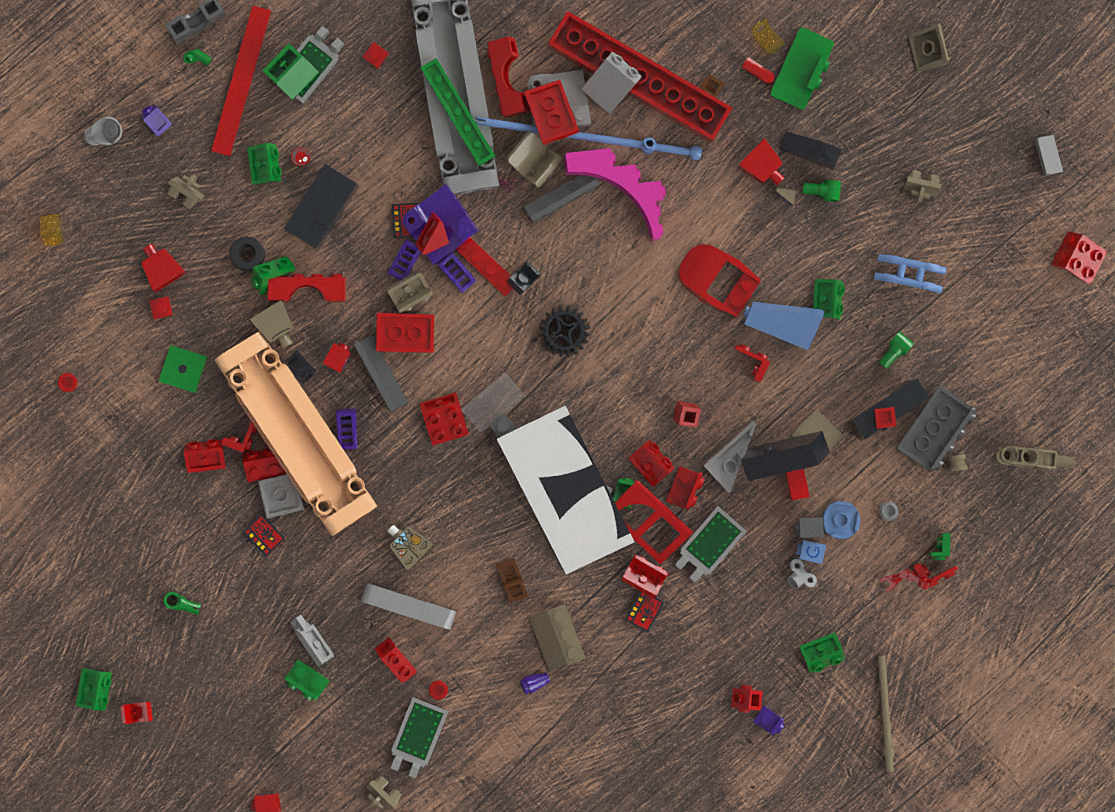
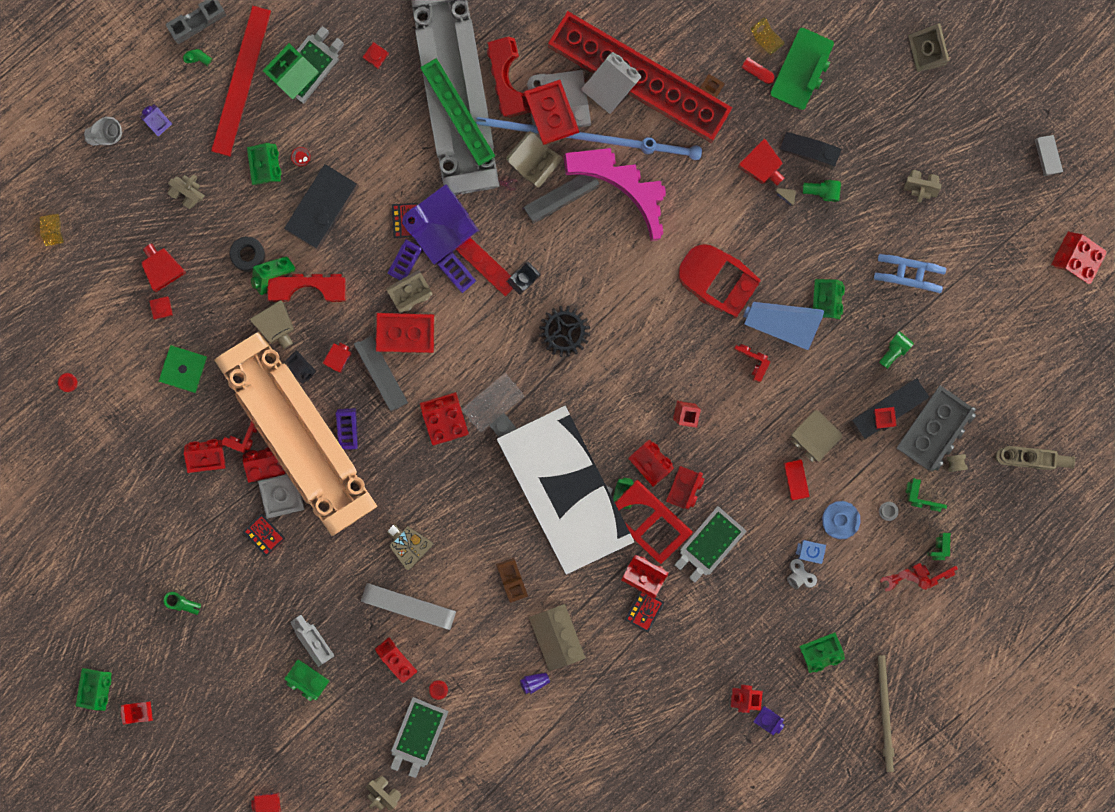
red slope [415,212,449,255] -> none
light grey wing [704,421,756,493] -> none
black brick [741,431,830,481] -> none
dark grey brick [793,517,824,538] -> none
none -> green bracket [905,478,947,512]

